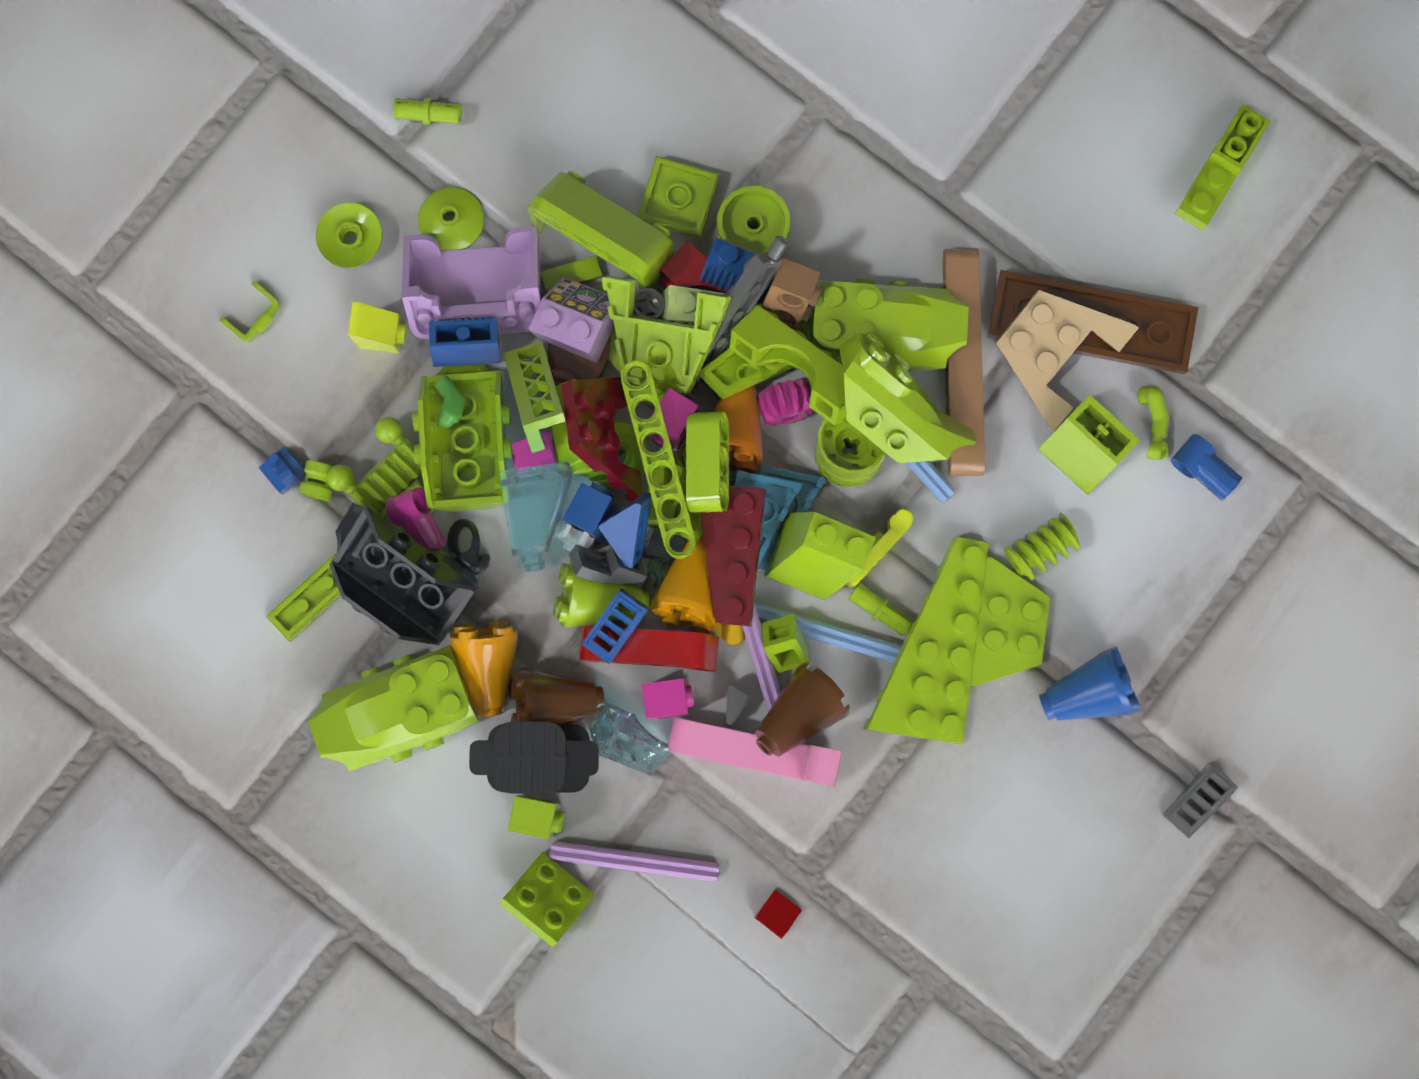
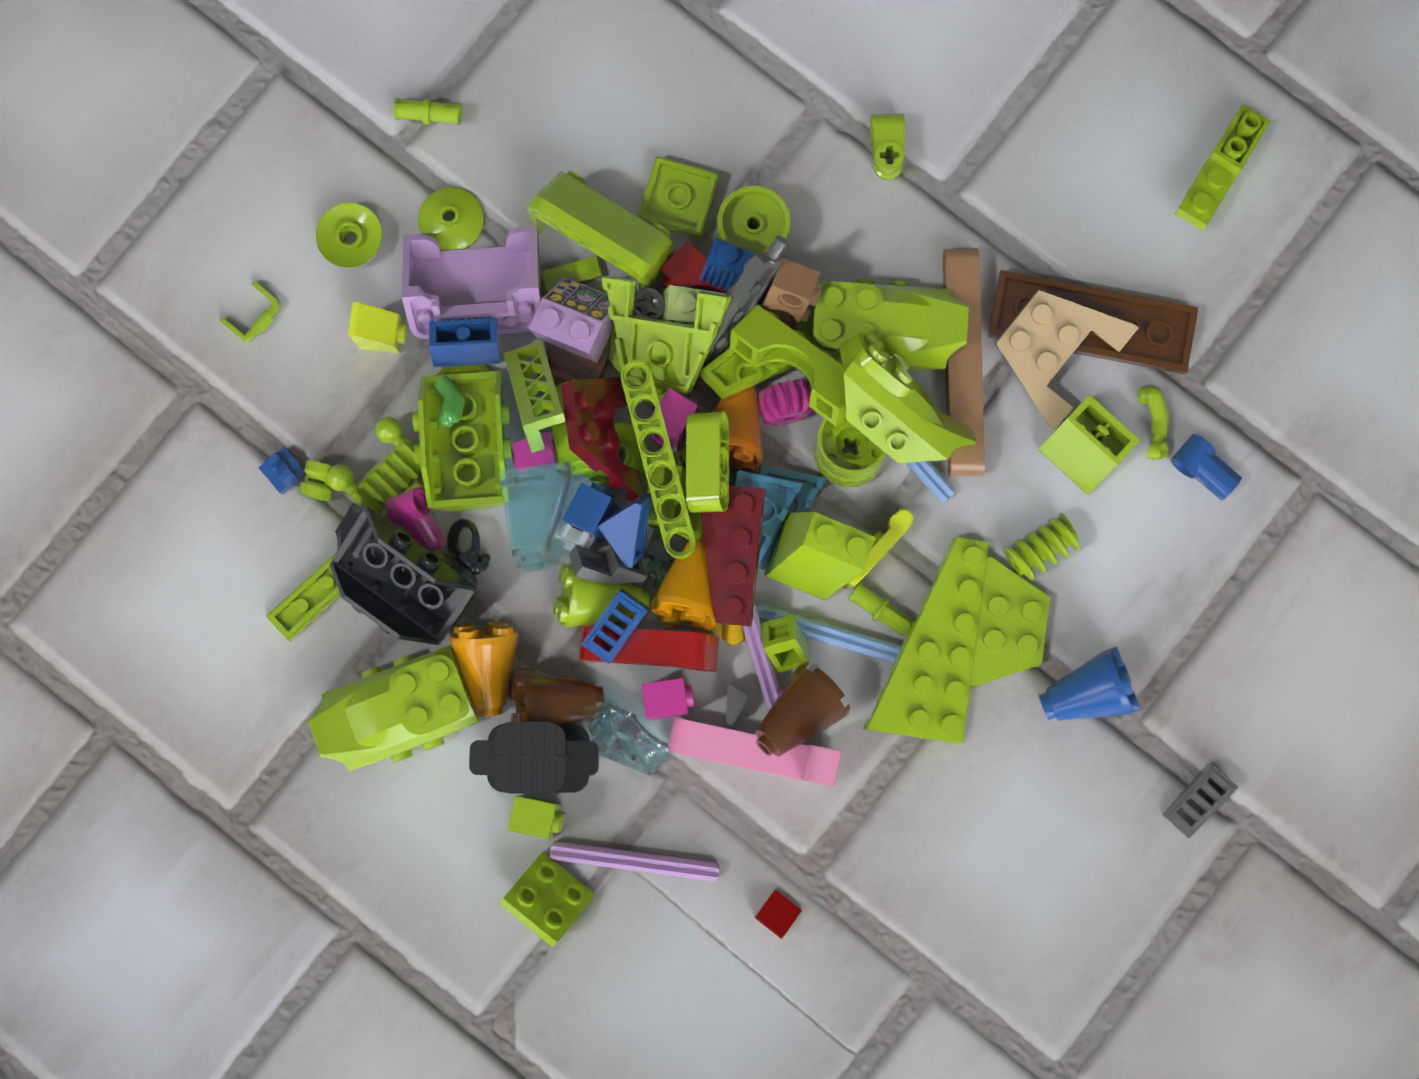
none -> lime piece [870,113,905,180]

